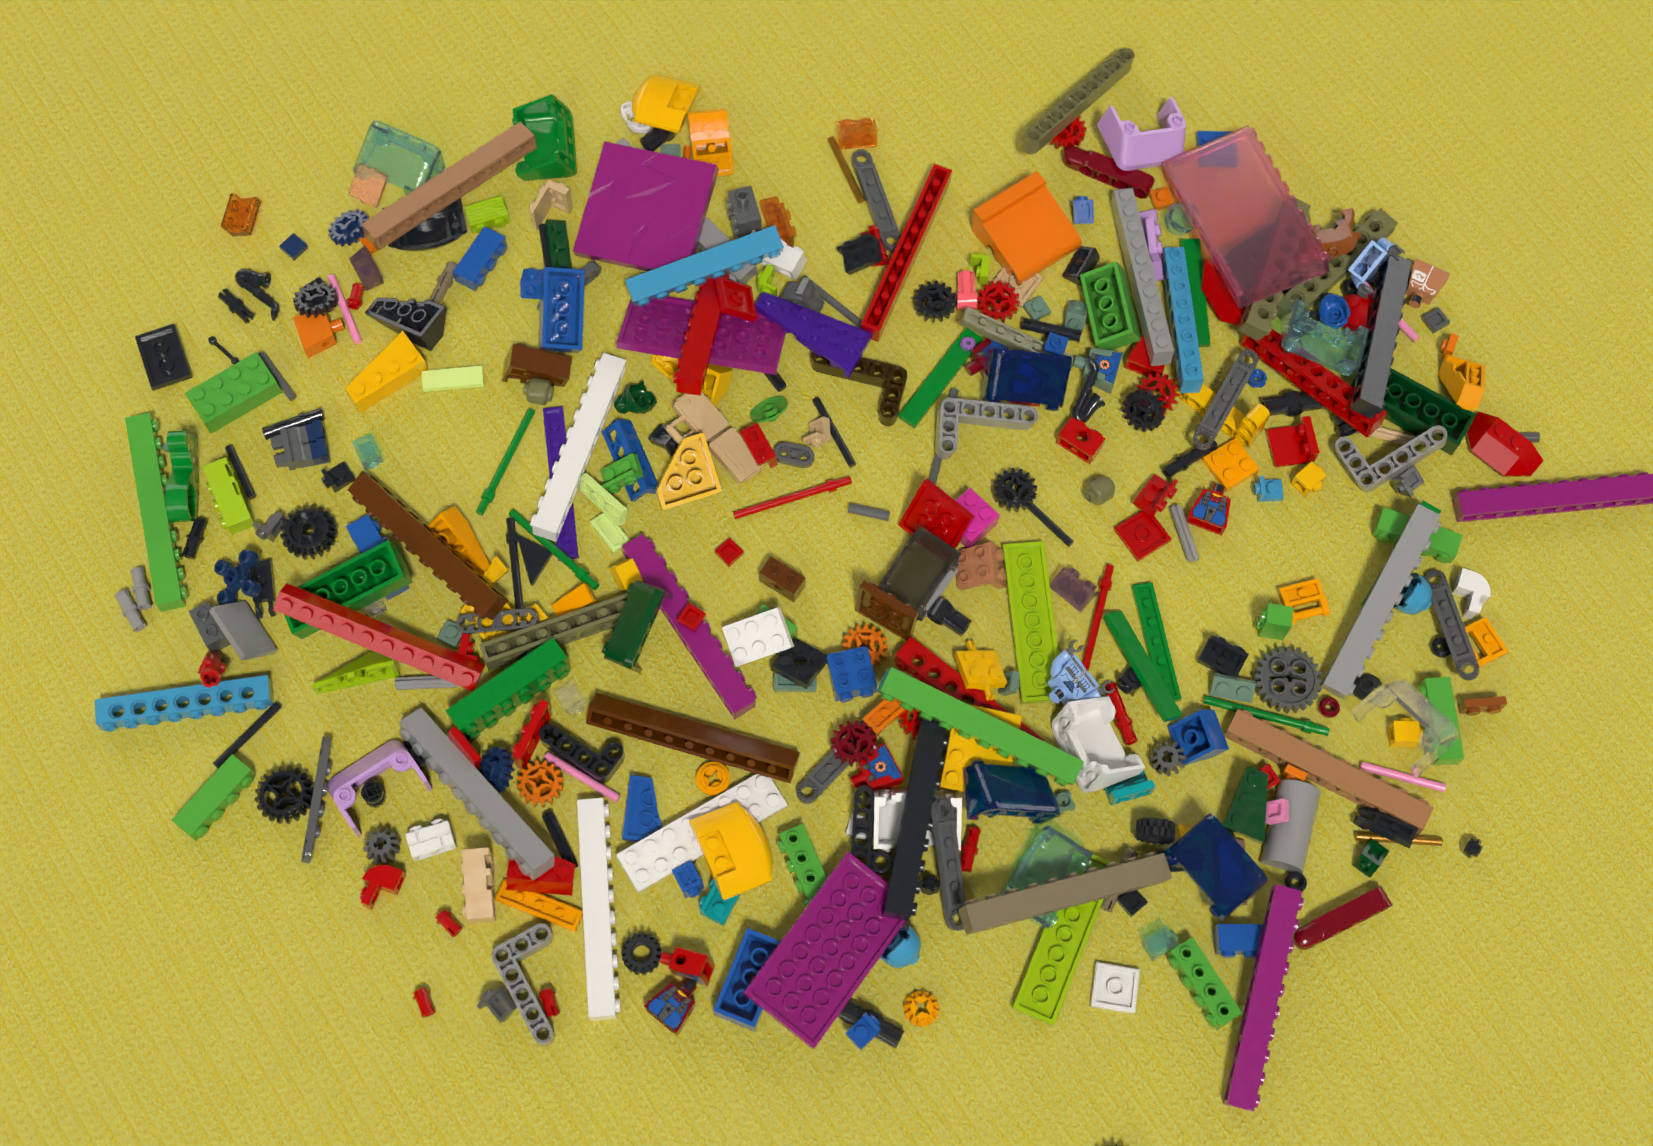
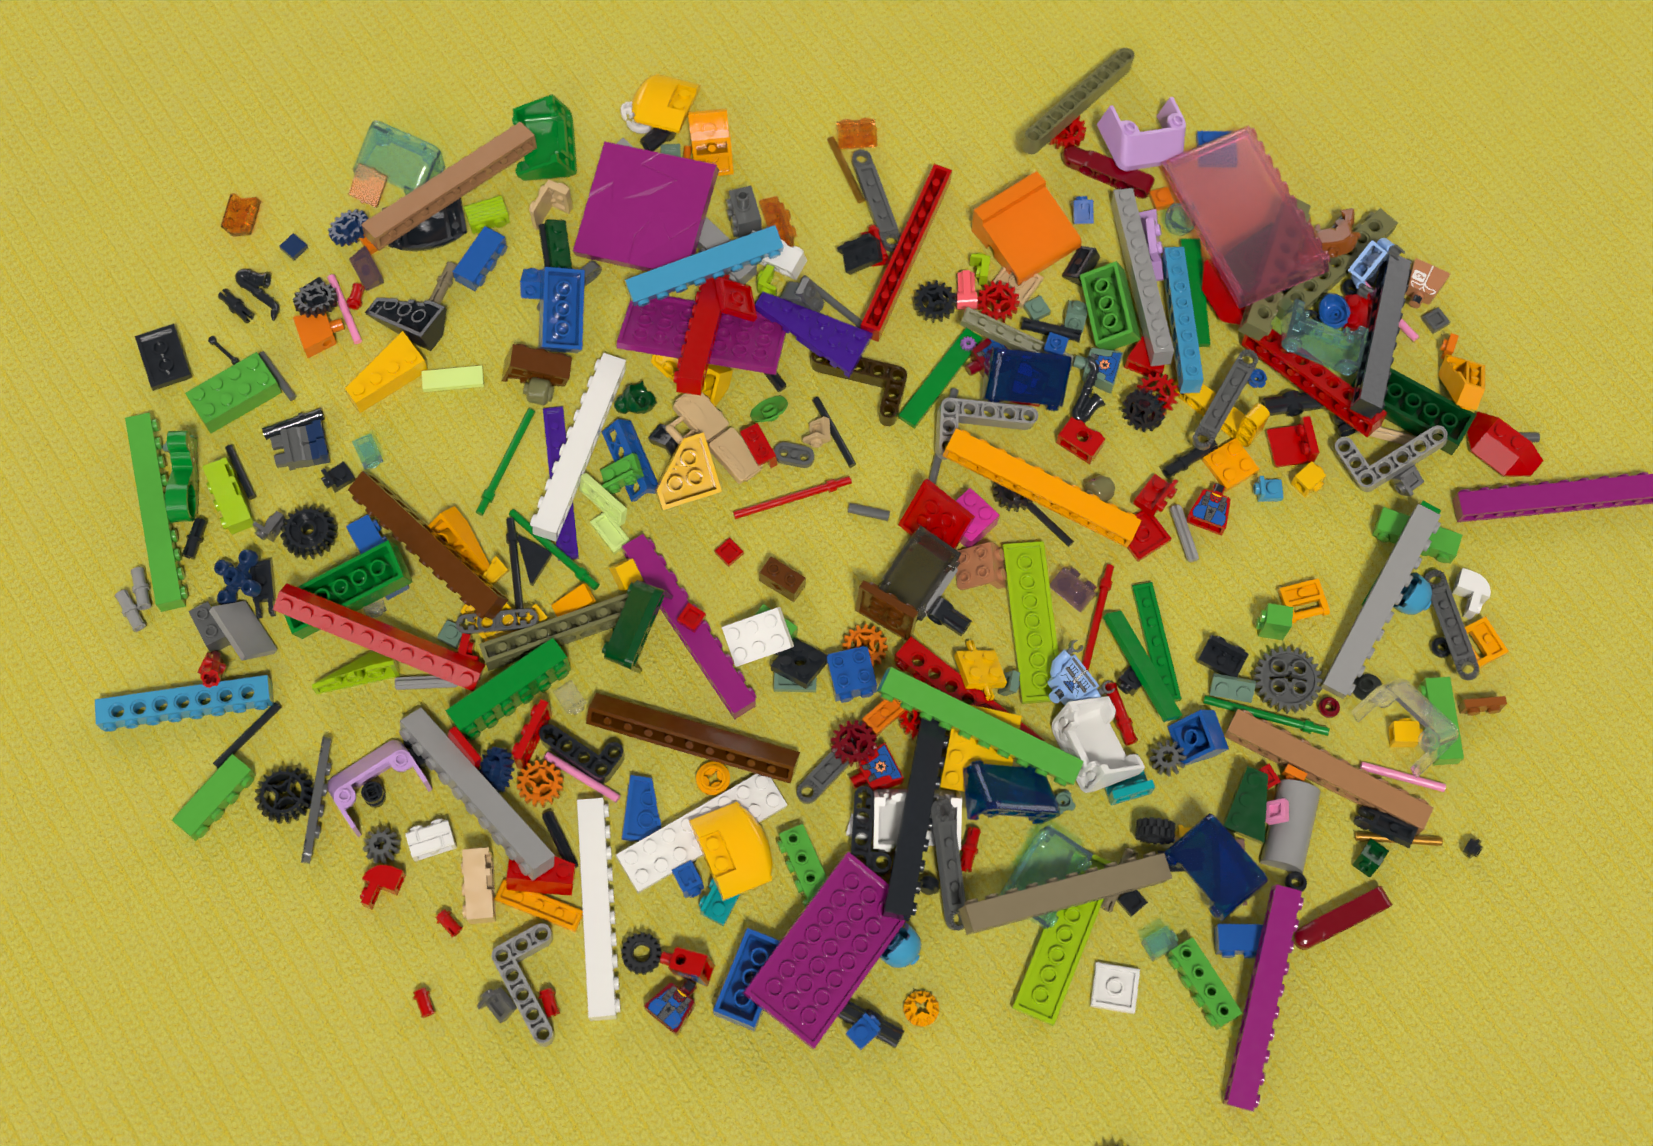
none -> light orange brick [943,428,1141,548]

